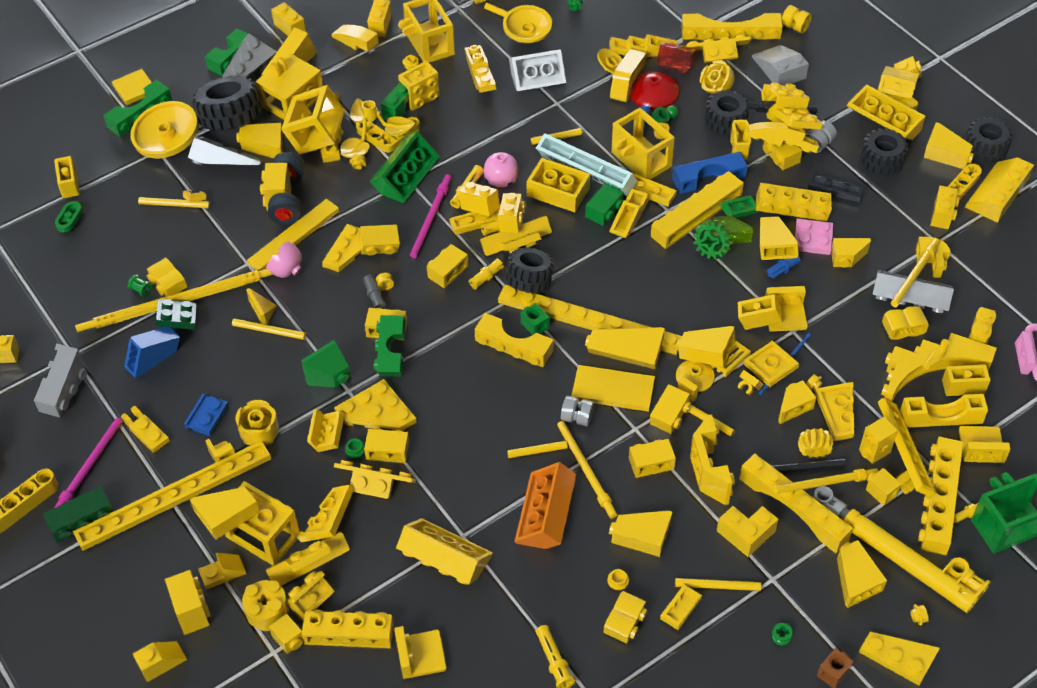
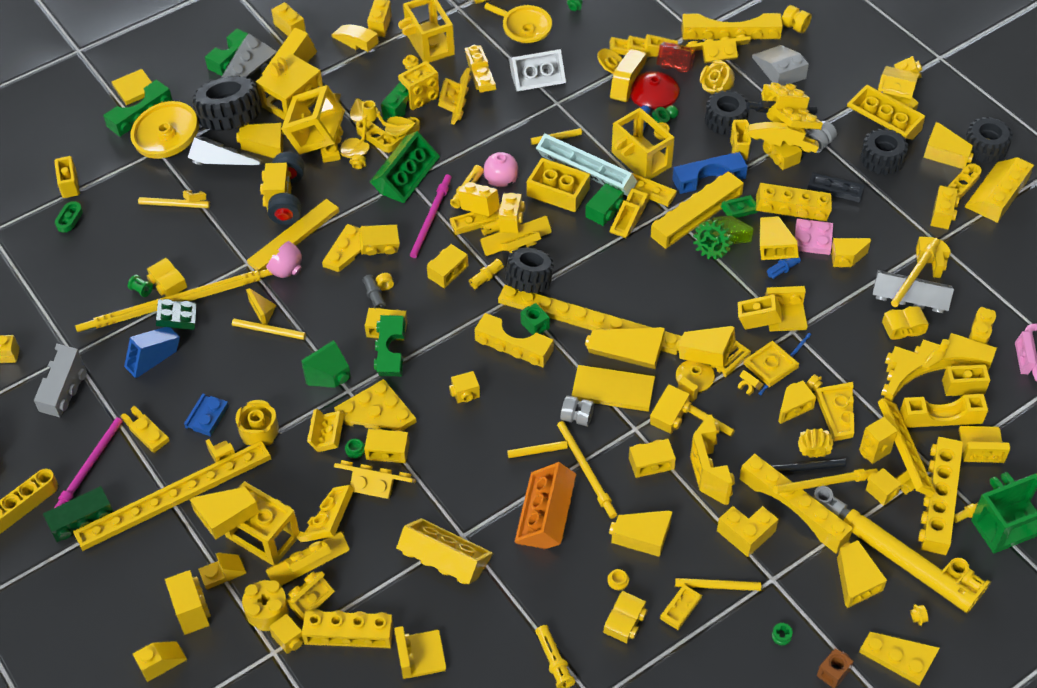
none -> yellow bracket [438,67,471,125]
none -> yellow brick [449,371,480,403]

